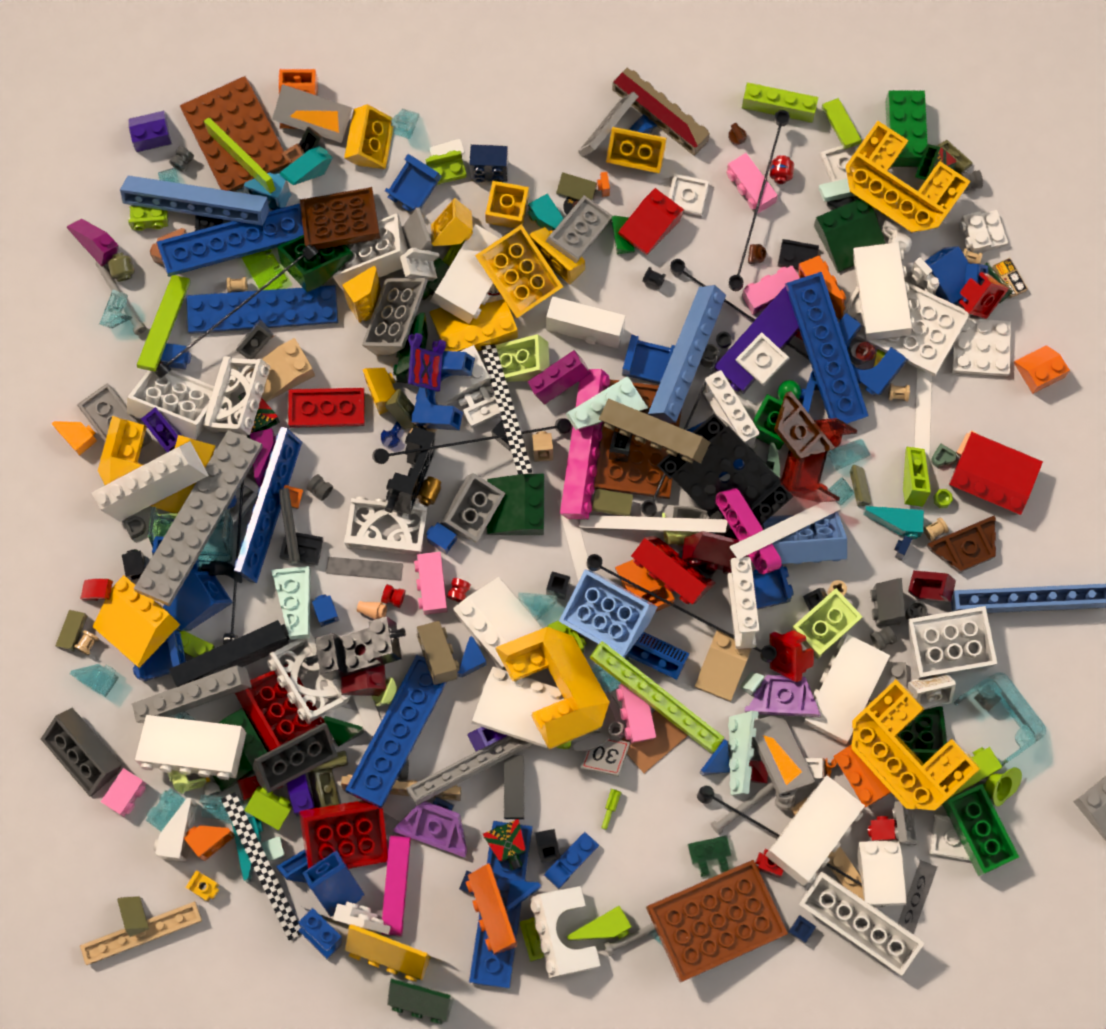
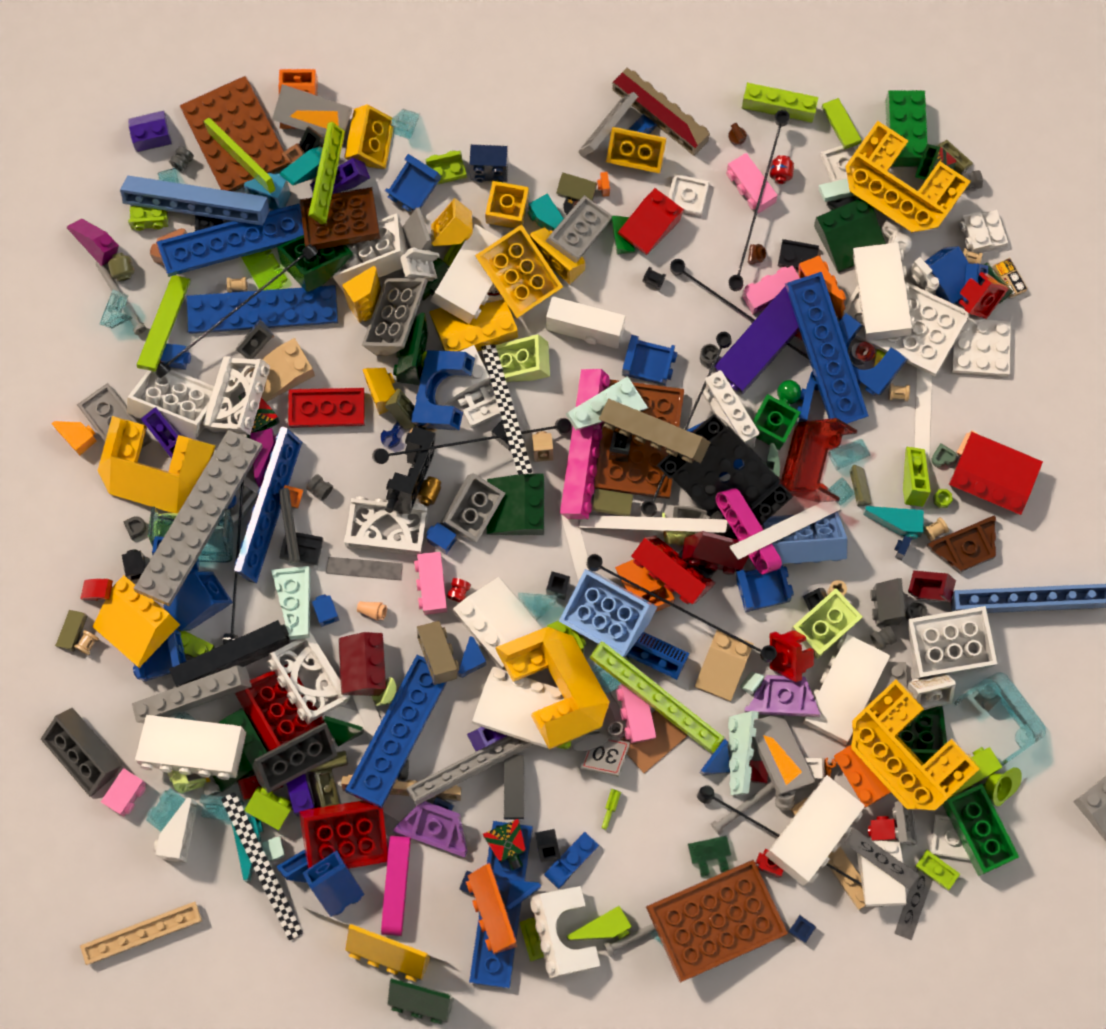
clear light blue slope [69,664,119,697] -> none
white slope [92,441,209,522] -> none
olive slope [117,896,149,937] -> none
orange slope [184,825,234,861] -> none
yellow brick [185,870,220,902] -> none
black bar [201,560,243,583] -> none
blue panel [298,908,342,960] -> none
brick [305,616,406,681] -> none
white plate [333,902,391,934] -> none
red wheel [381,584,406,608] -> none
dark purple flag [408,333,446,392] -> none
white sticker [429,139,464,156] -> none
magenta brick [528,350,591,405] -> none
medium blue brick [648,285,726,423] -> none
white fence [727,557,759,649] -> none
white tile [735,332,789,386] -> none
reddish brown wing [774,391,835,459] -> none
white slope [799,871,925,976] -> none
orange slope [1013,345,1070,394] -> none
none -> lime tile [308,122,345,225]
none -> dark purple slope [310,158,370,194]
none -> flat silver sticker [844,828,919,890]
none -> lime plate [915,850,960,891]

